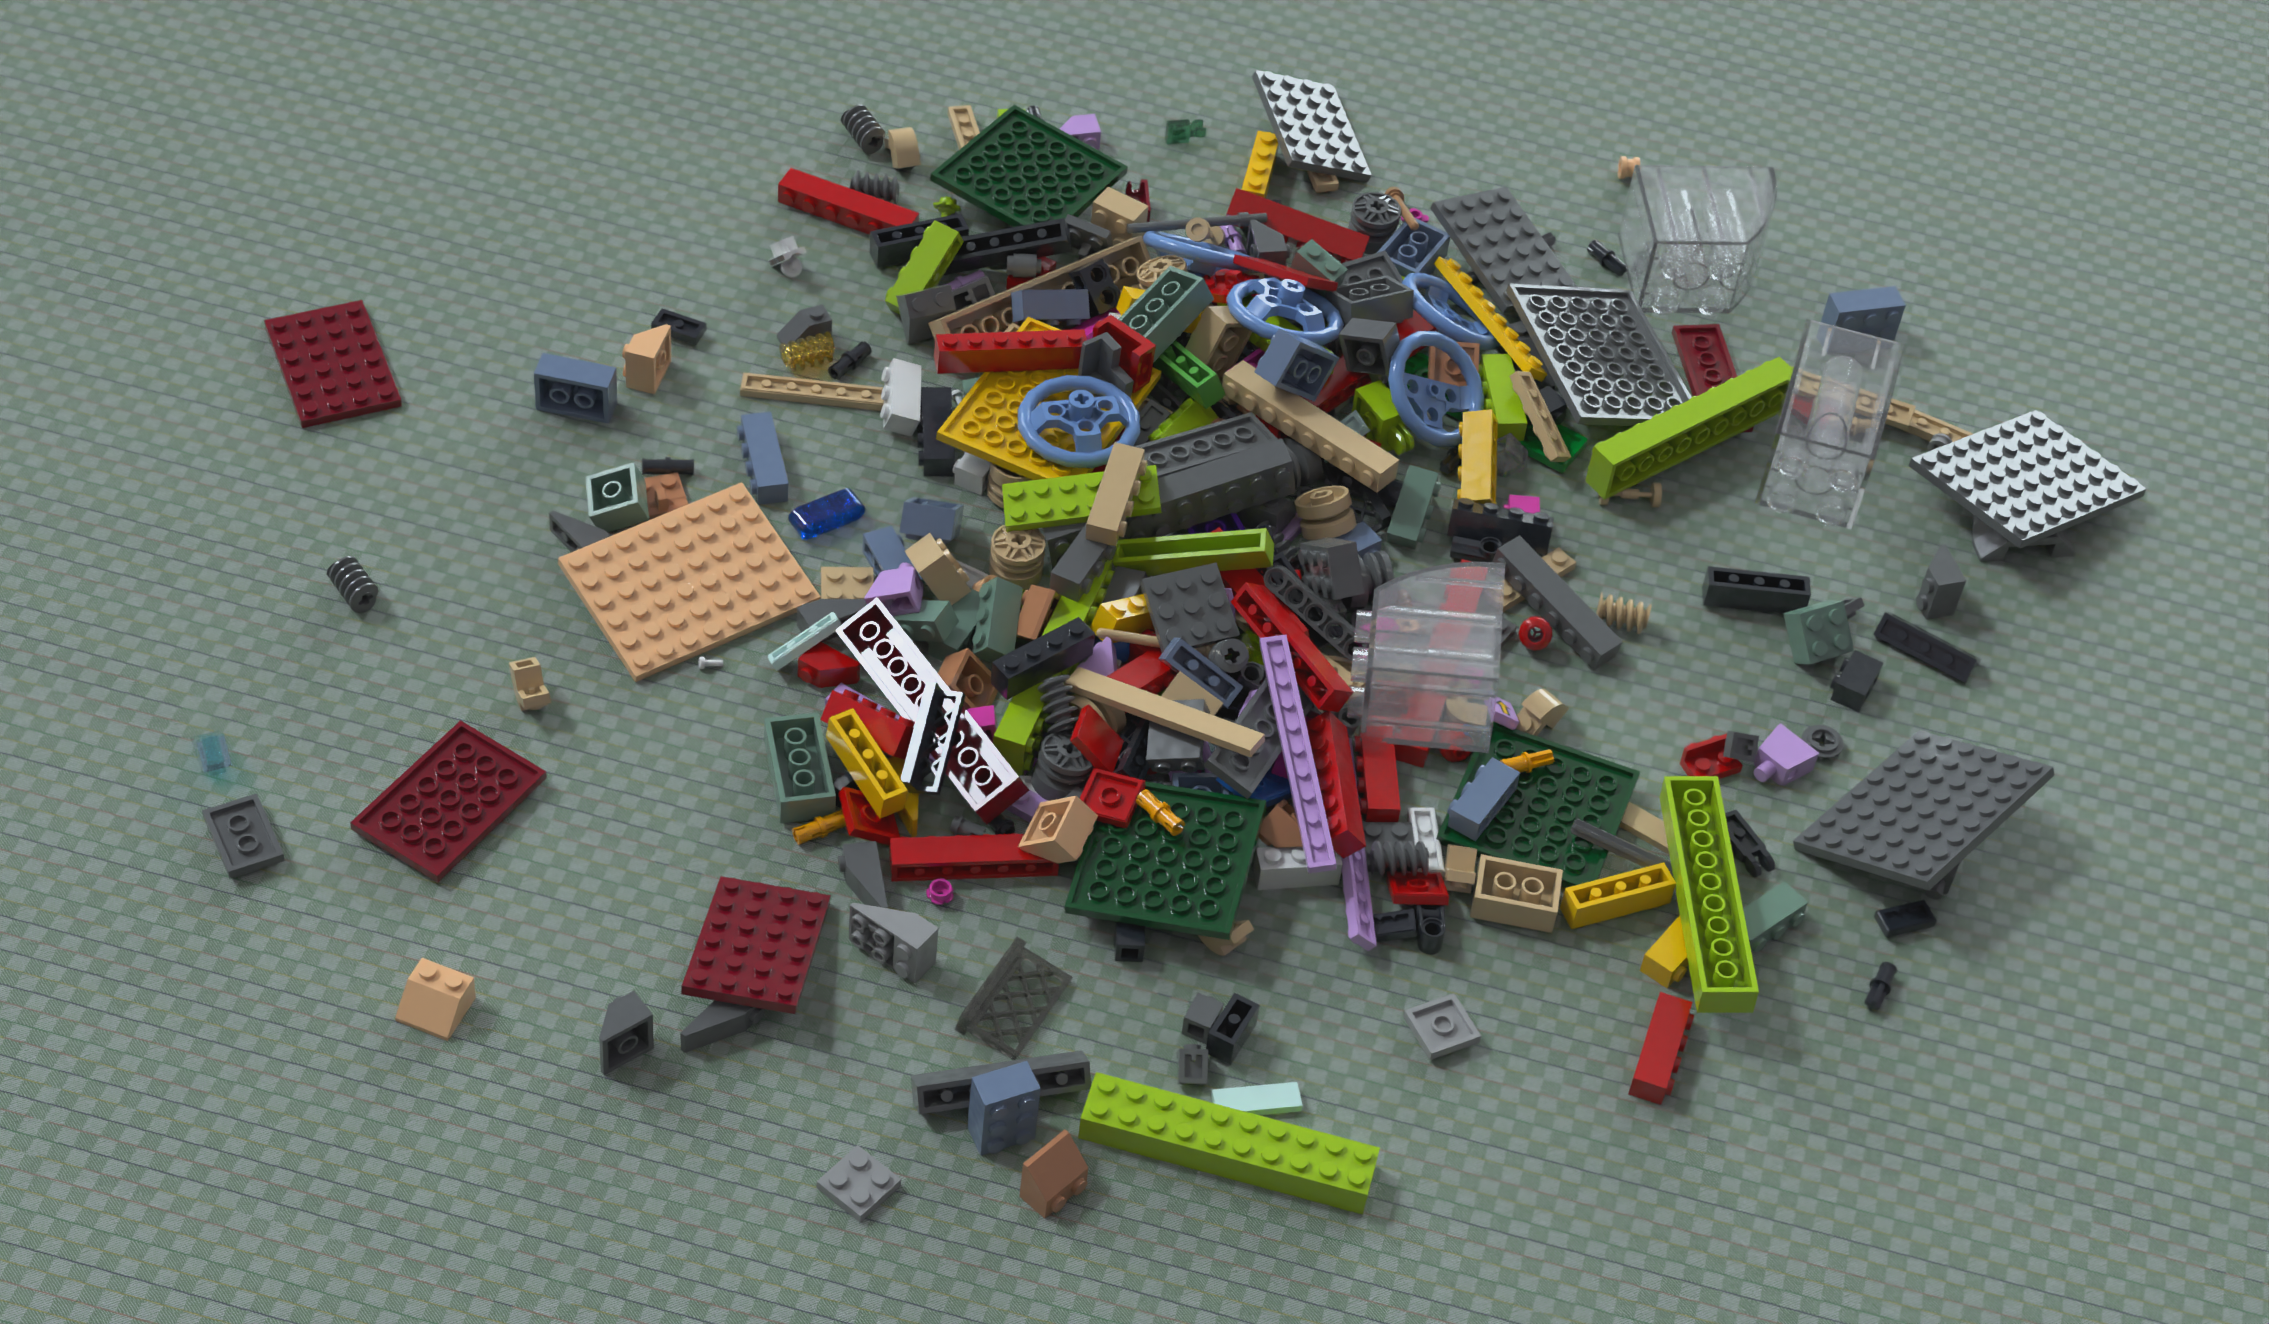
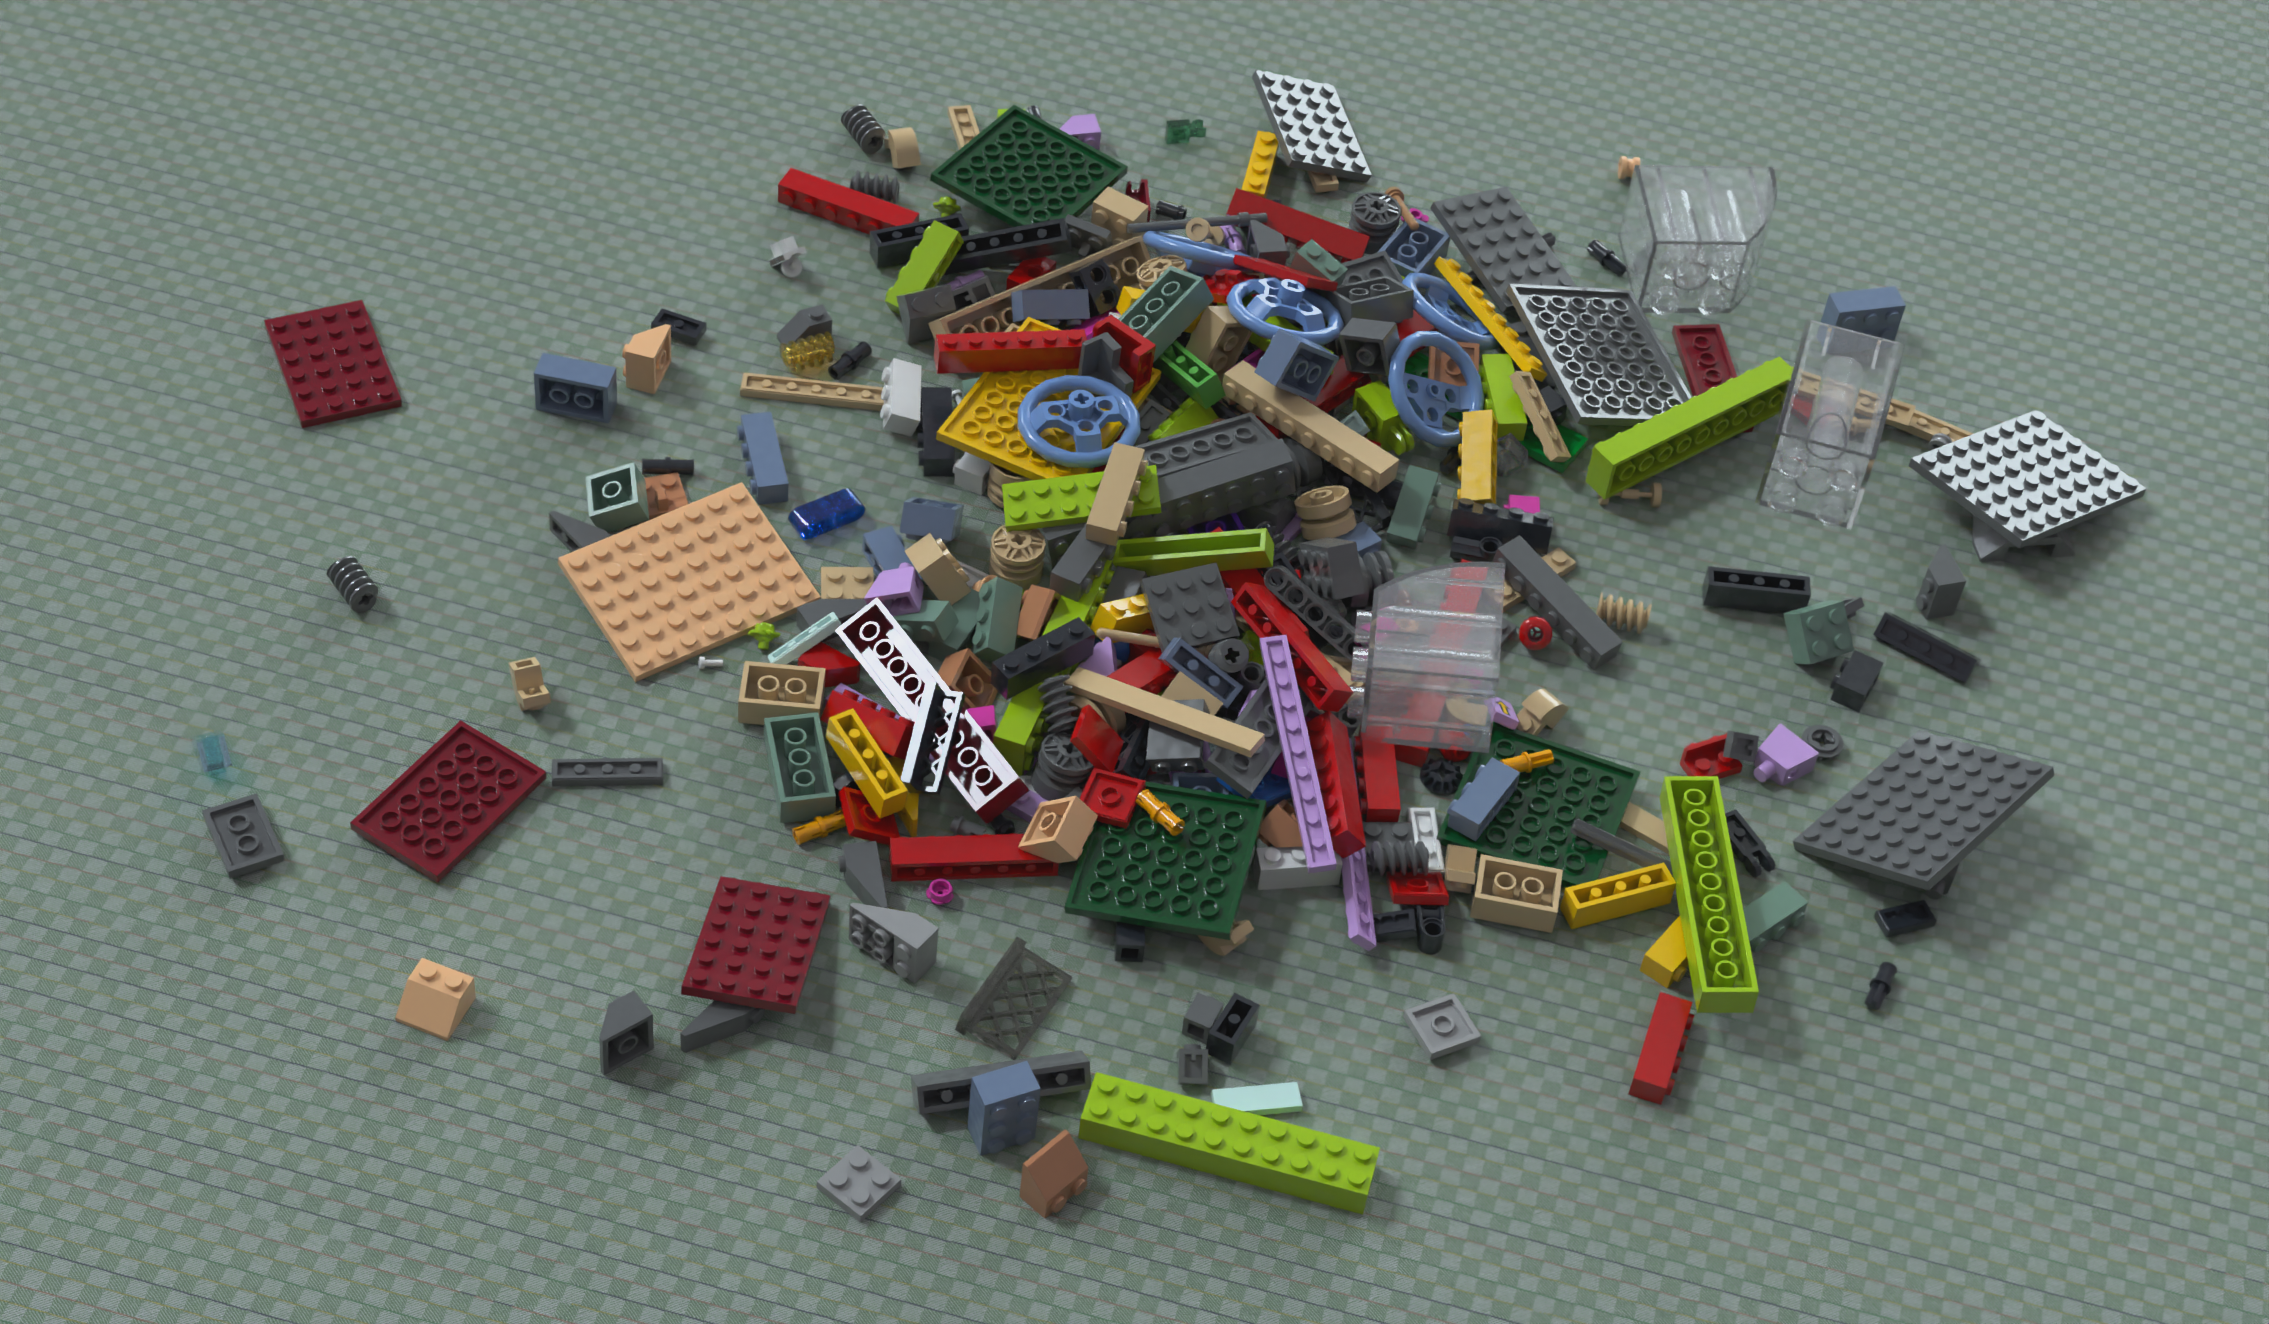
dark grey brick [1007,253,1041,278] -> none
none -> dark grey tile [552,758,663,787]
none -> tan brick [738,661,826,725]
none -> lime plant [748,622,781,650]
none -> black pin [1155,199,1187,220]
none -> black gear [1420,757,1463,794]

